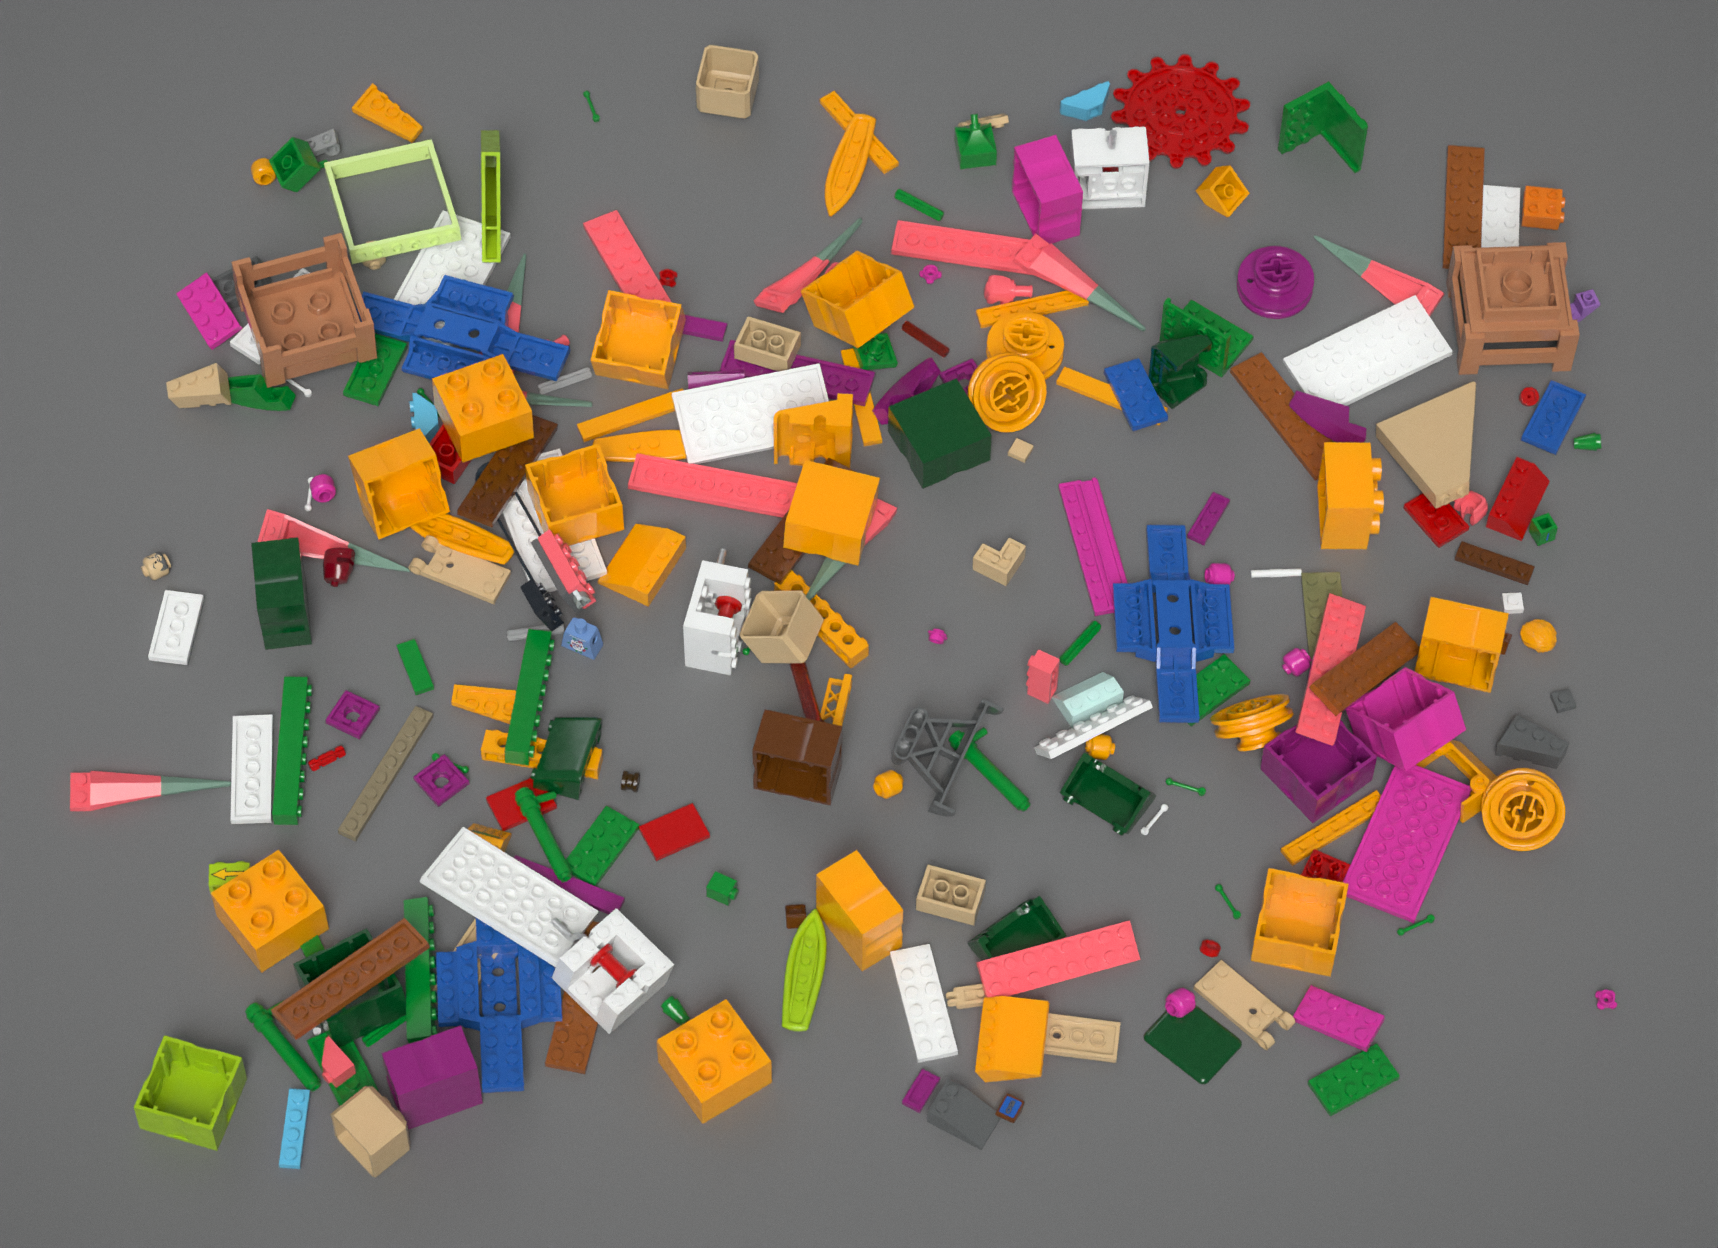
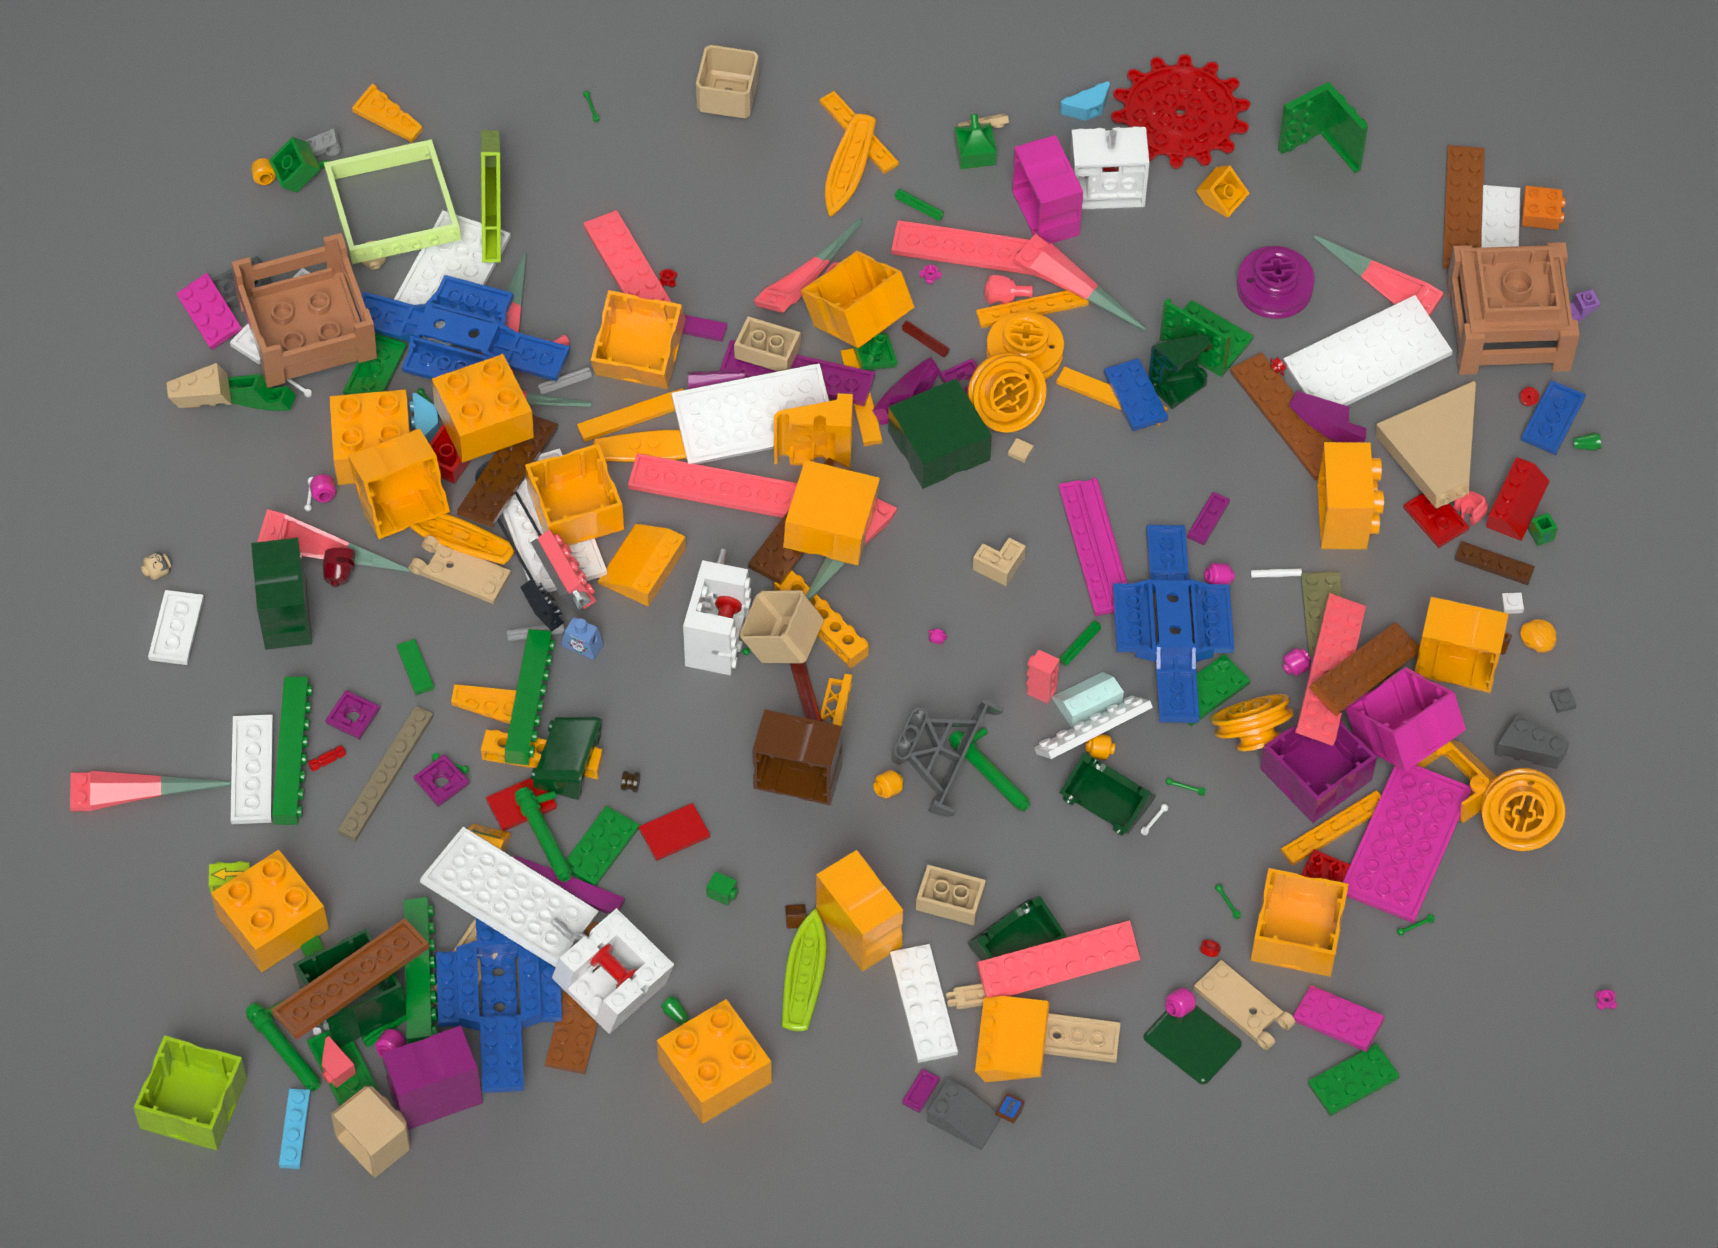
none -> light orange brick [330,389,411,485]
none -> dark pink head [375,1029,406,1058]
none -> red plate [1270,357,1287,376]

